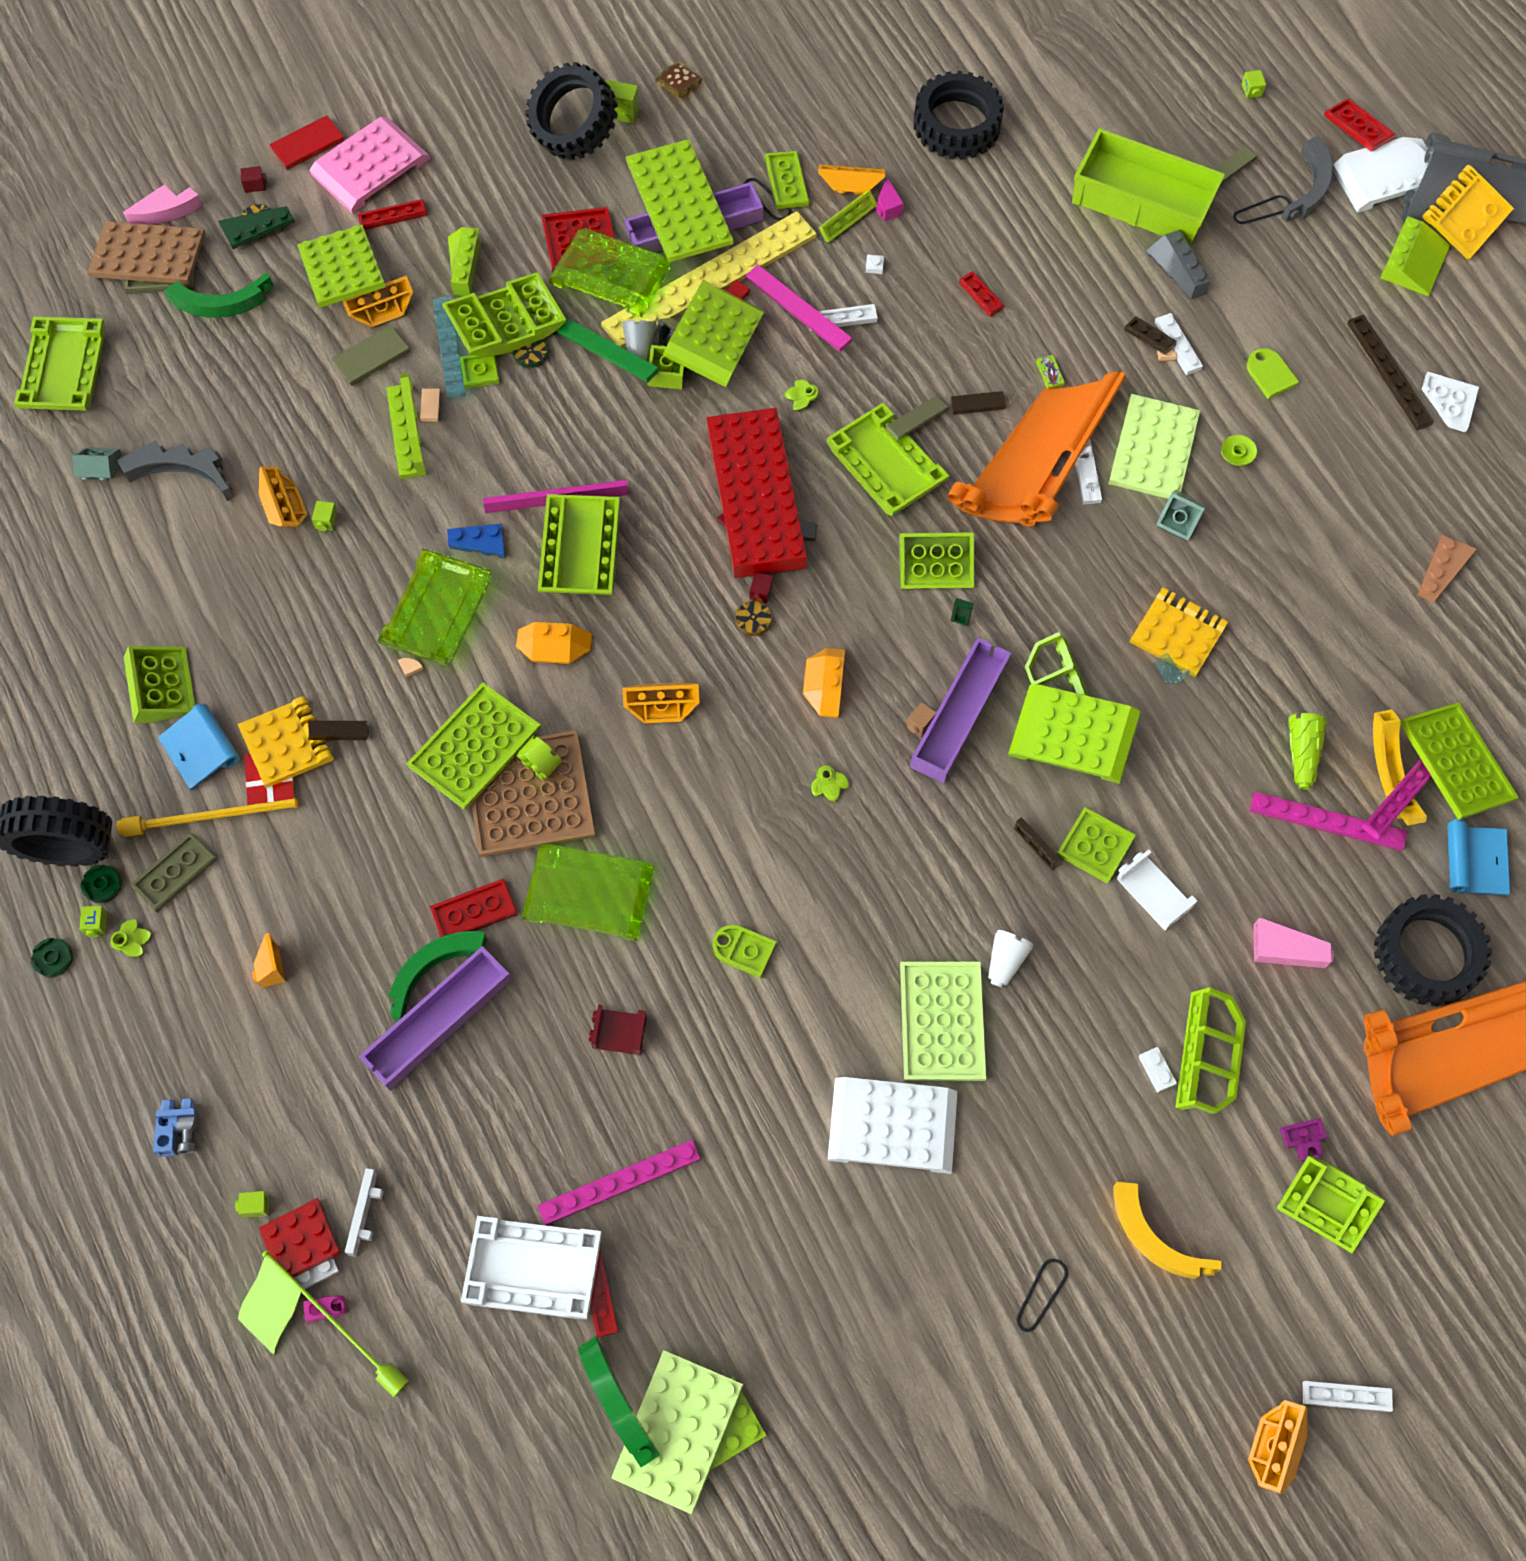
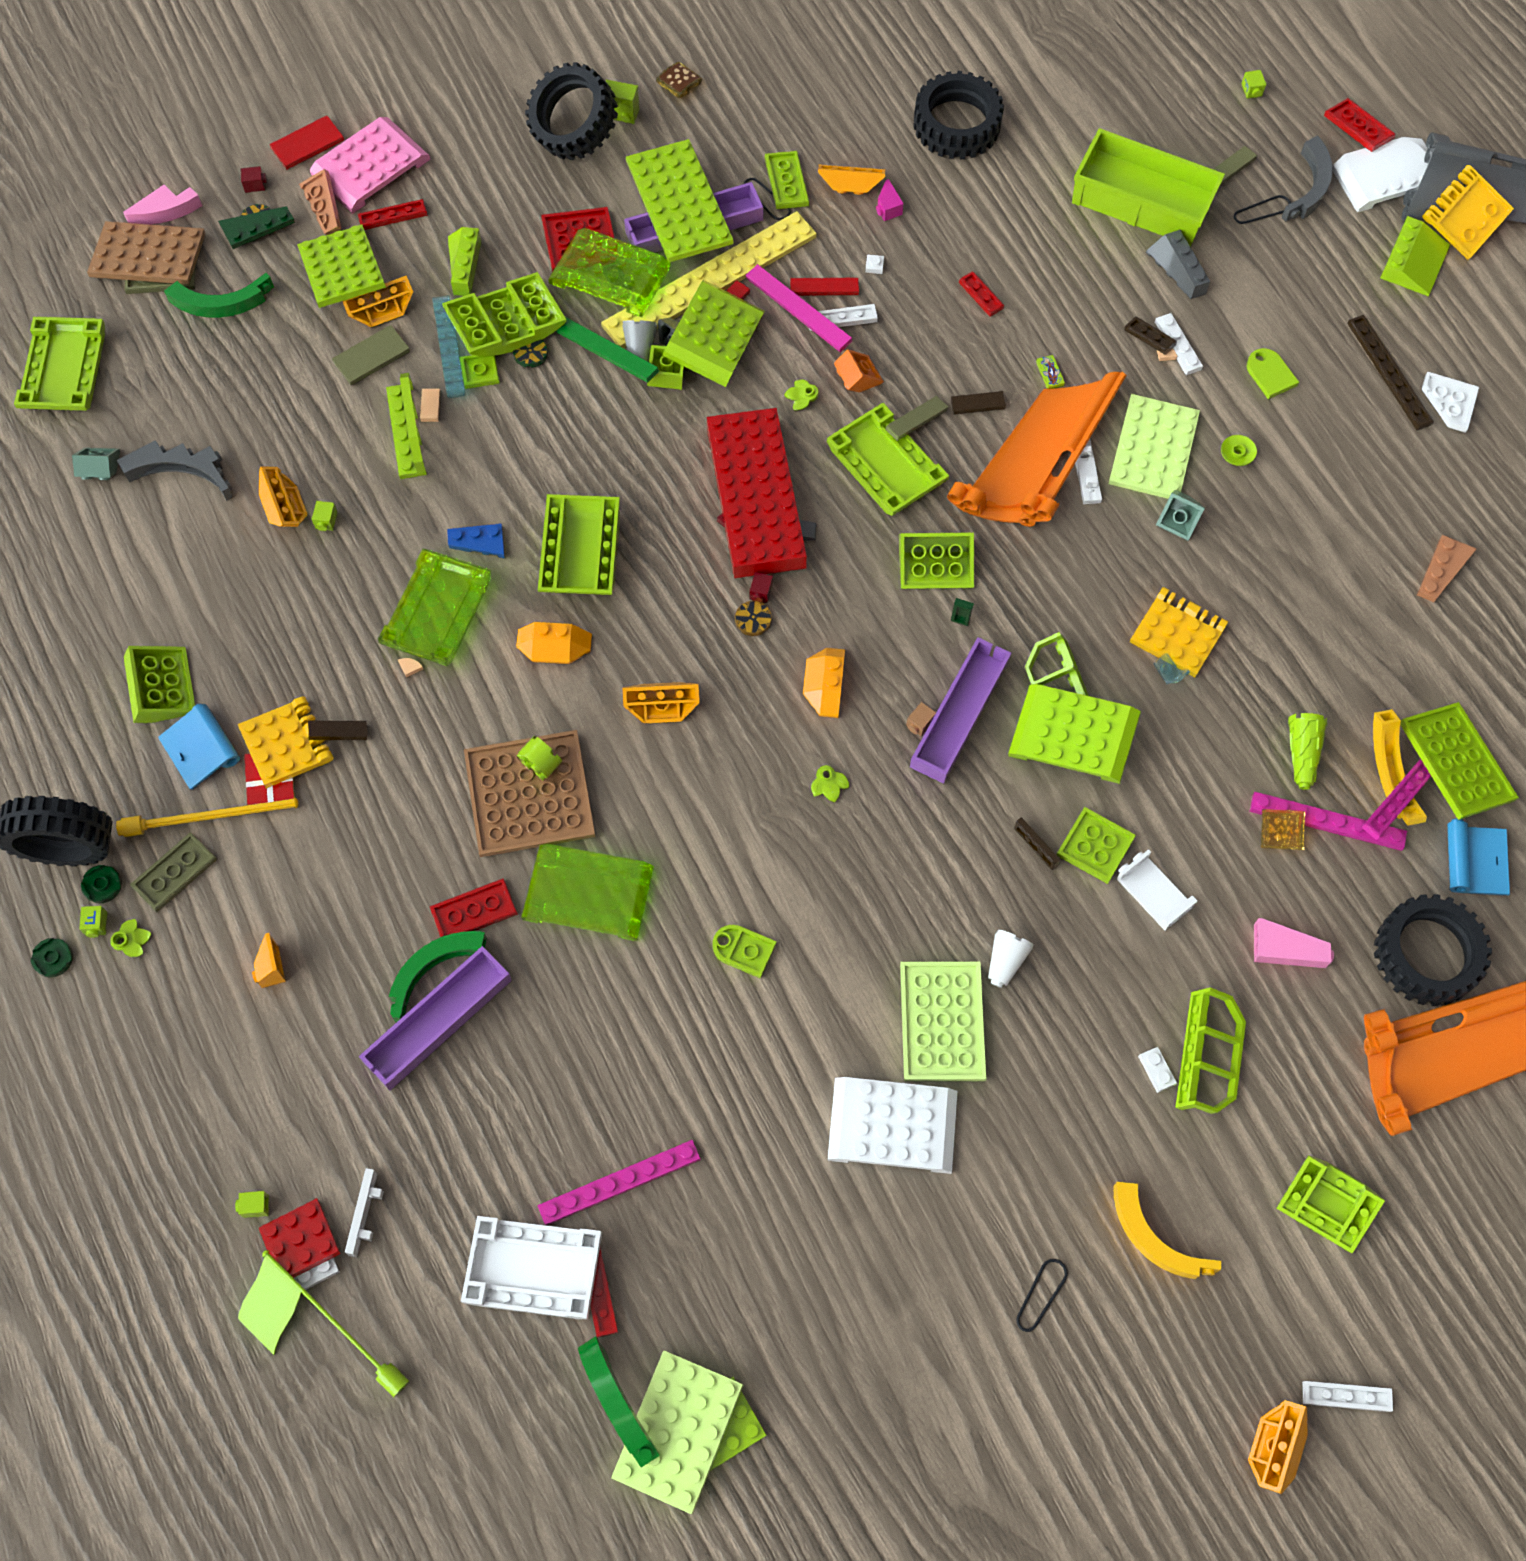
medium blue hips [153,1098,199,1157] -> none
dark pink leg [303,1296,346,1324] -> none
lime plate [406,682,541,810] -> none
dark pink tile [483,480,628,513] -> none
dark red panel [589,1004,647,1055] -> none
lime plate [819,190,877,242] -> none
magenta plate [1280,1118,1327,1162] -> none
none -> nougat wing [299,169,342,235]
none -> red tile [790,278,859,296]
none -> orange slope [834,349,884,393]
none -> clear yellow slope [1261,809,1305,850]

